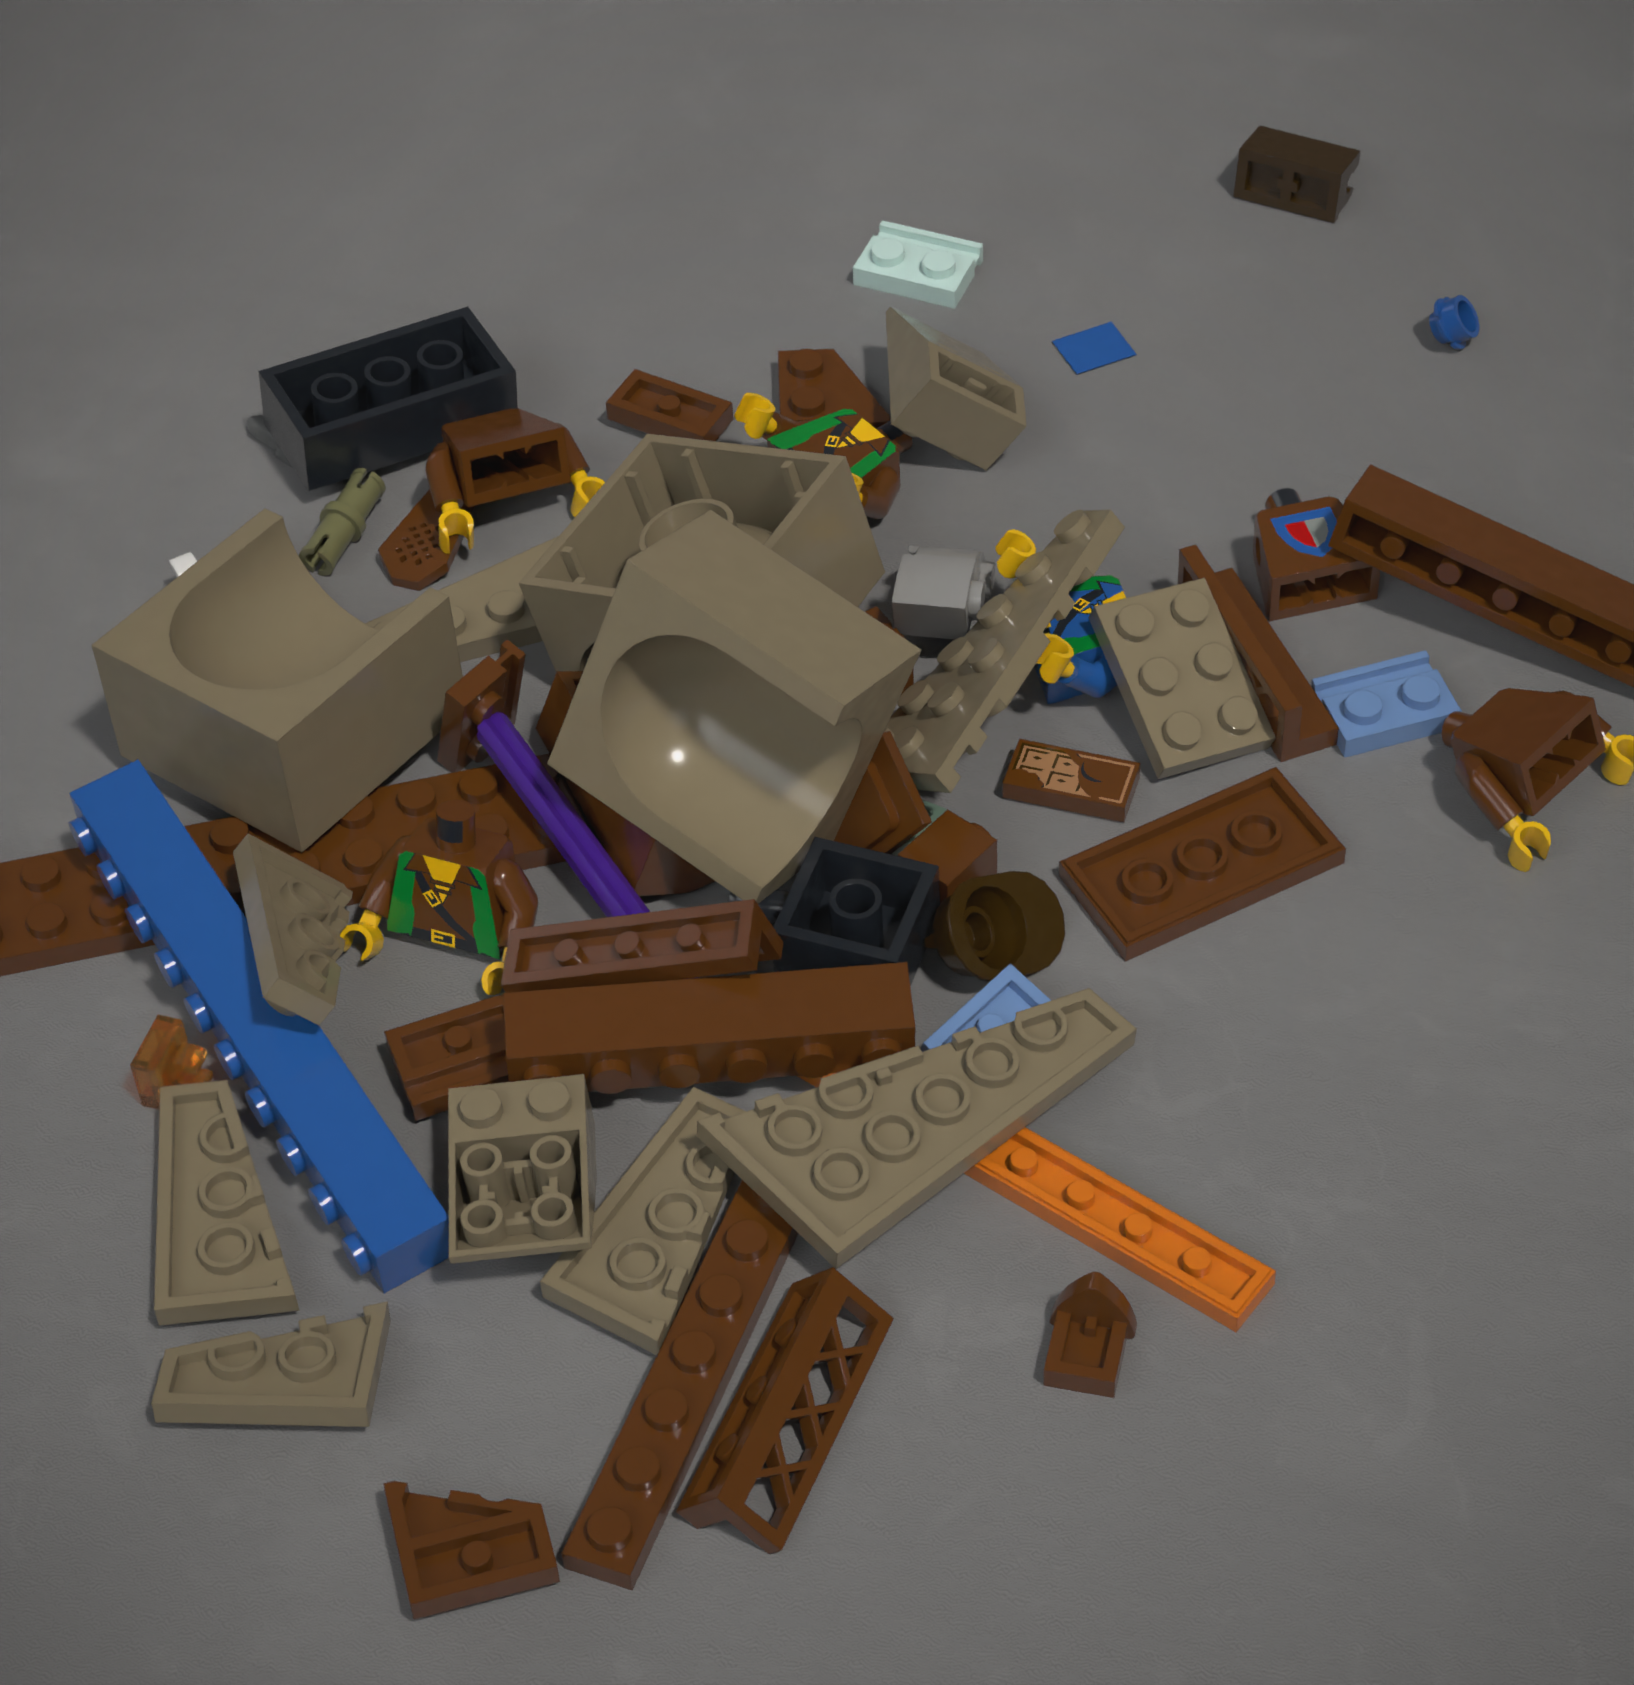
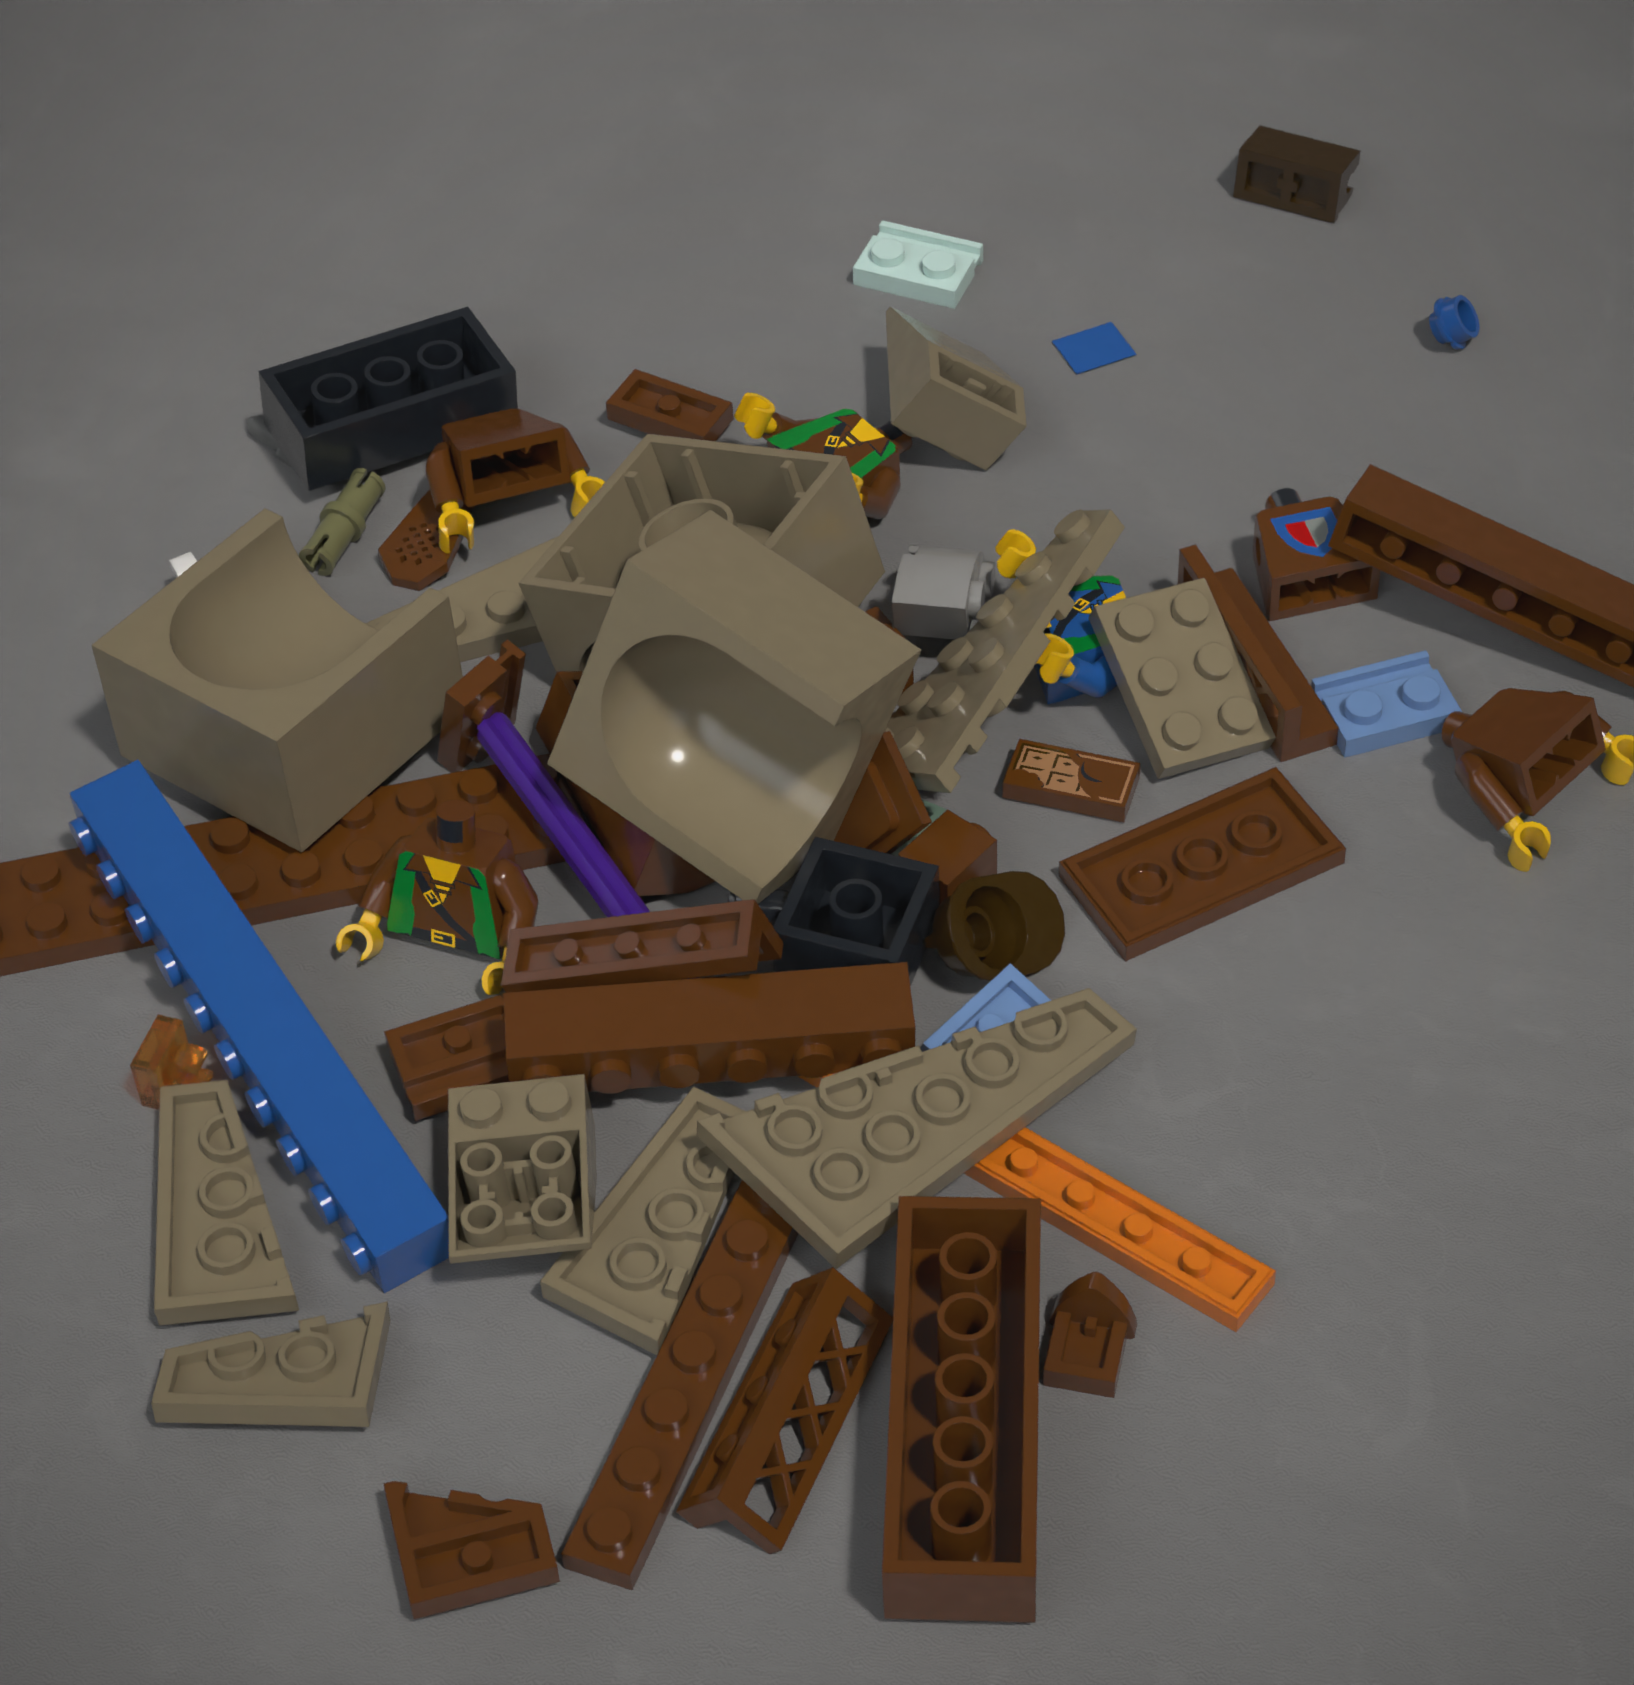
dark tan wing [233,834,353,1025] -> none
reddish brown wing [778,349,890,429] -> none
none -> reddish brown brick [882,1196,1041,1623]

